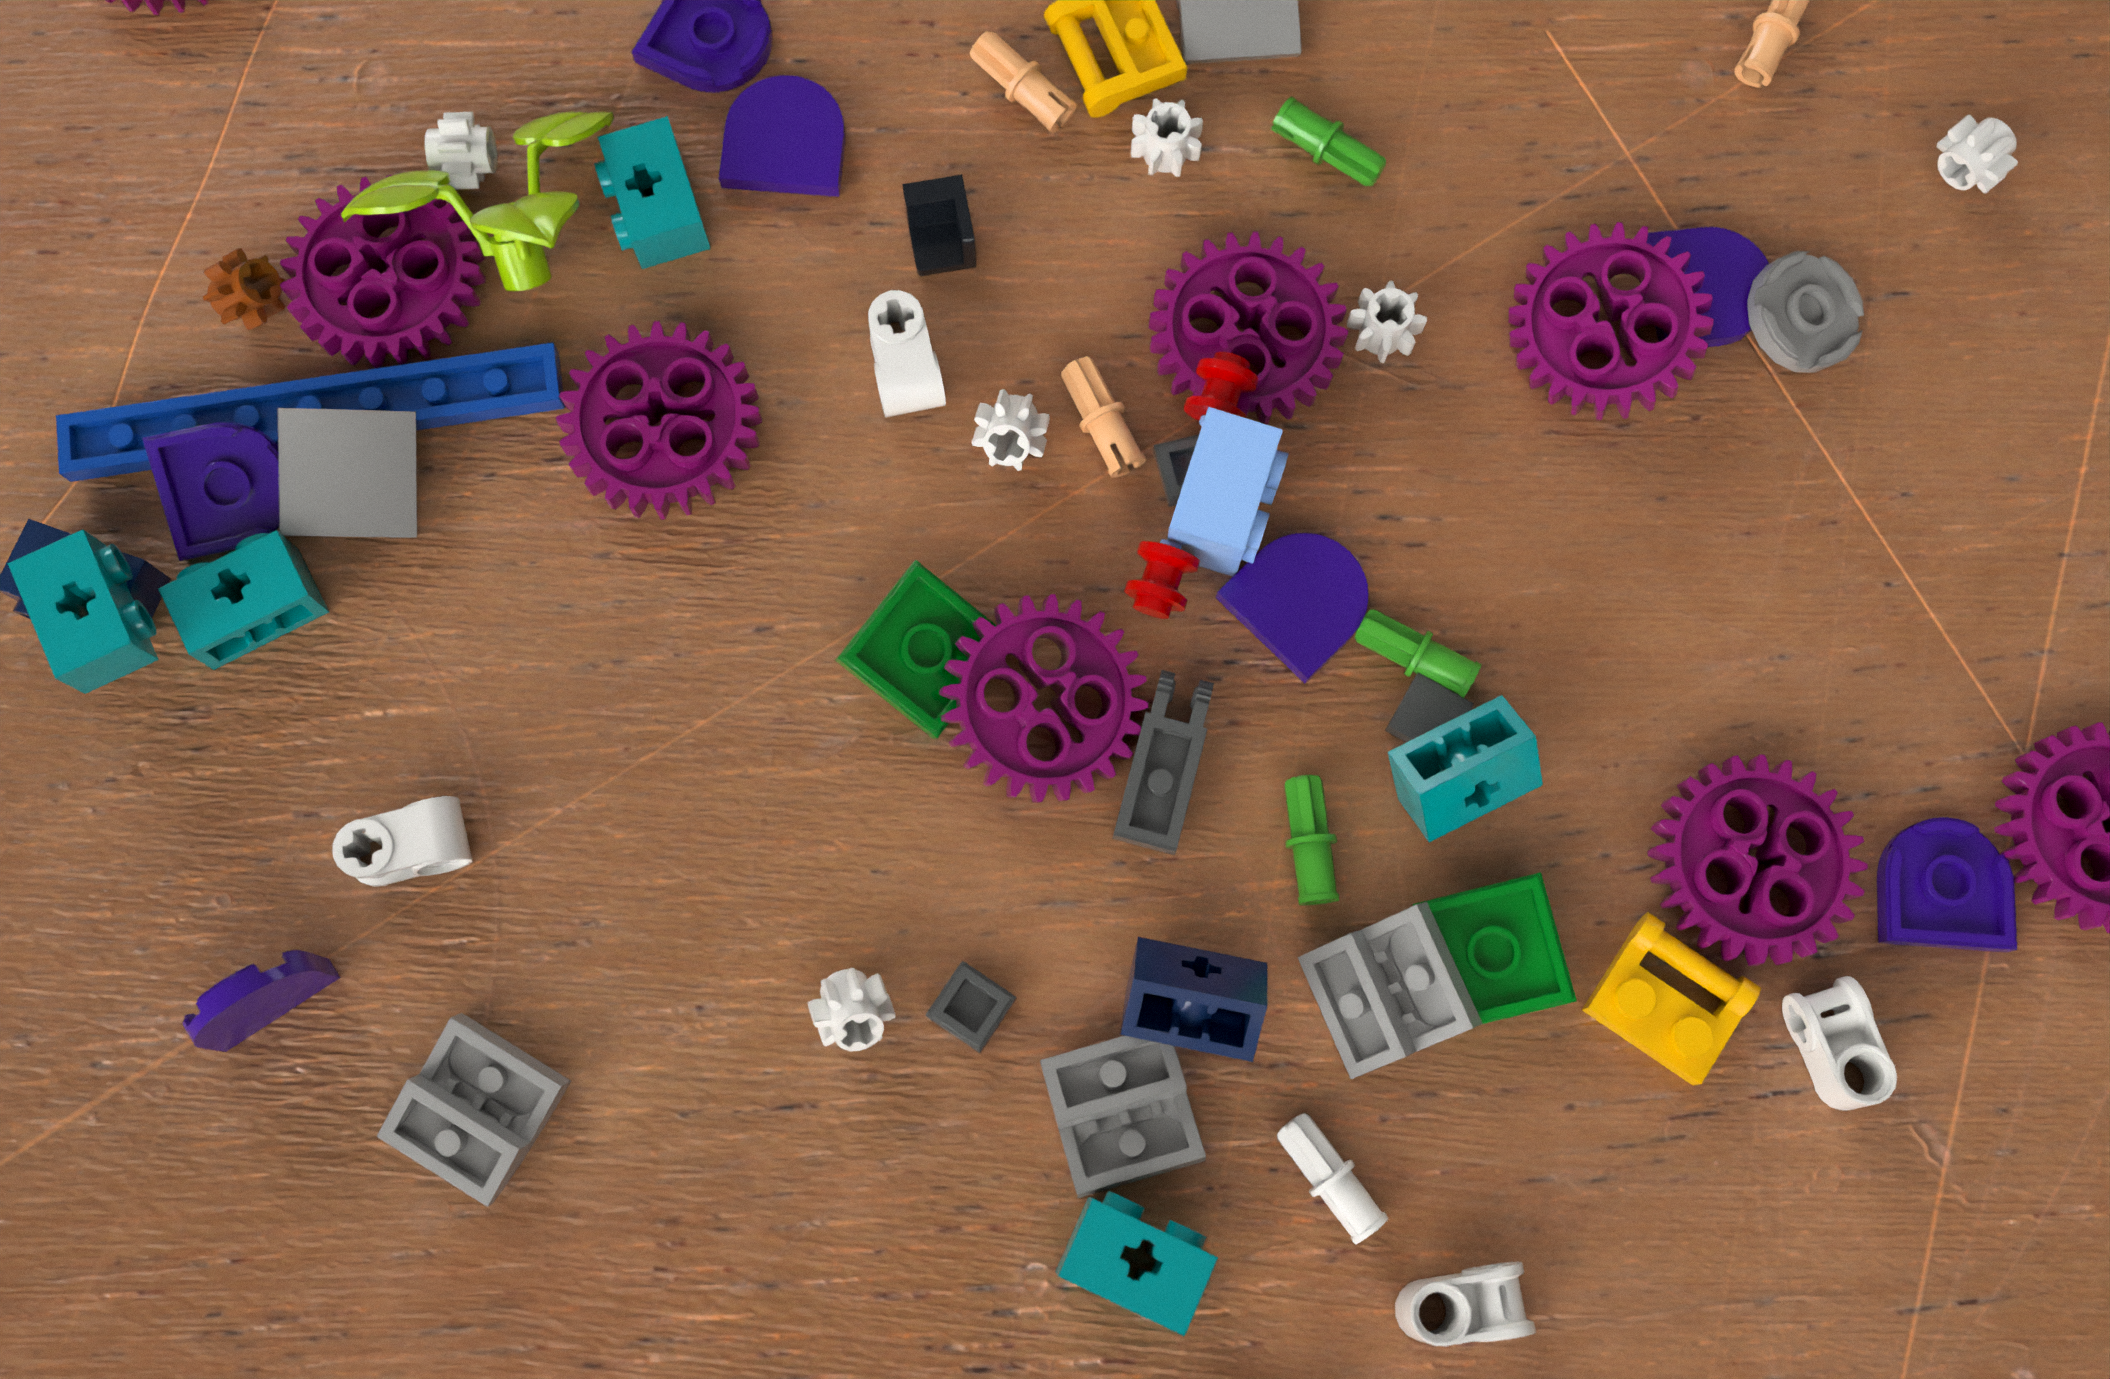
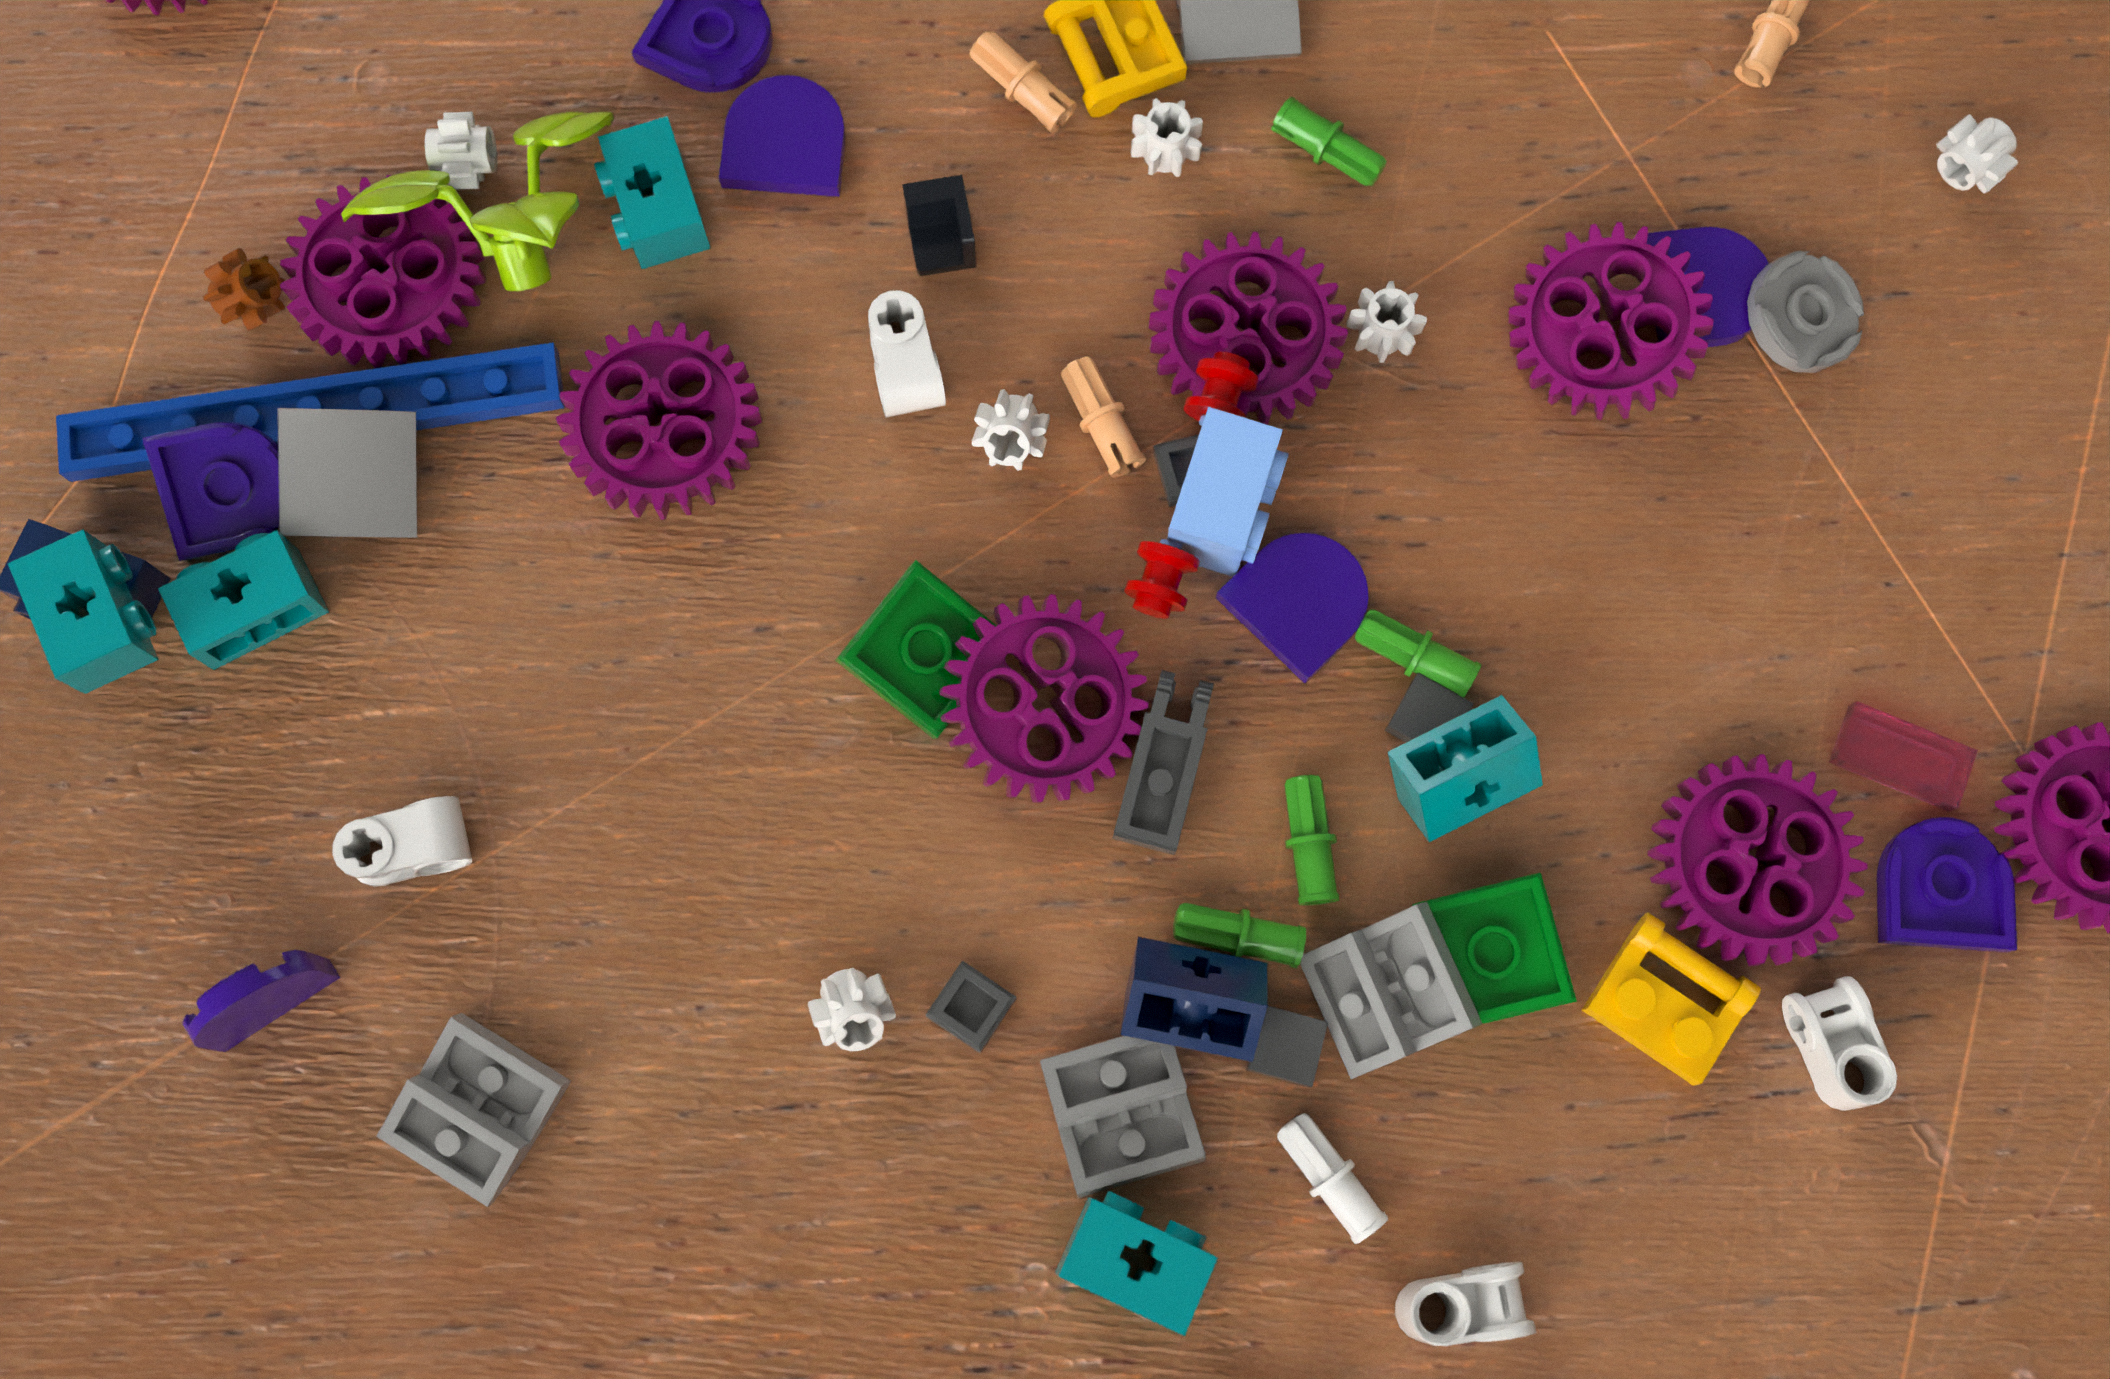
none -> bright green axle [1173,903,1306,968]
none -> dark grey tile [1246,1006,1328,1088]
none -> clear pink tile [1829,701,1978,812]

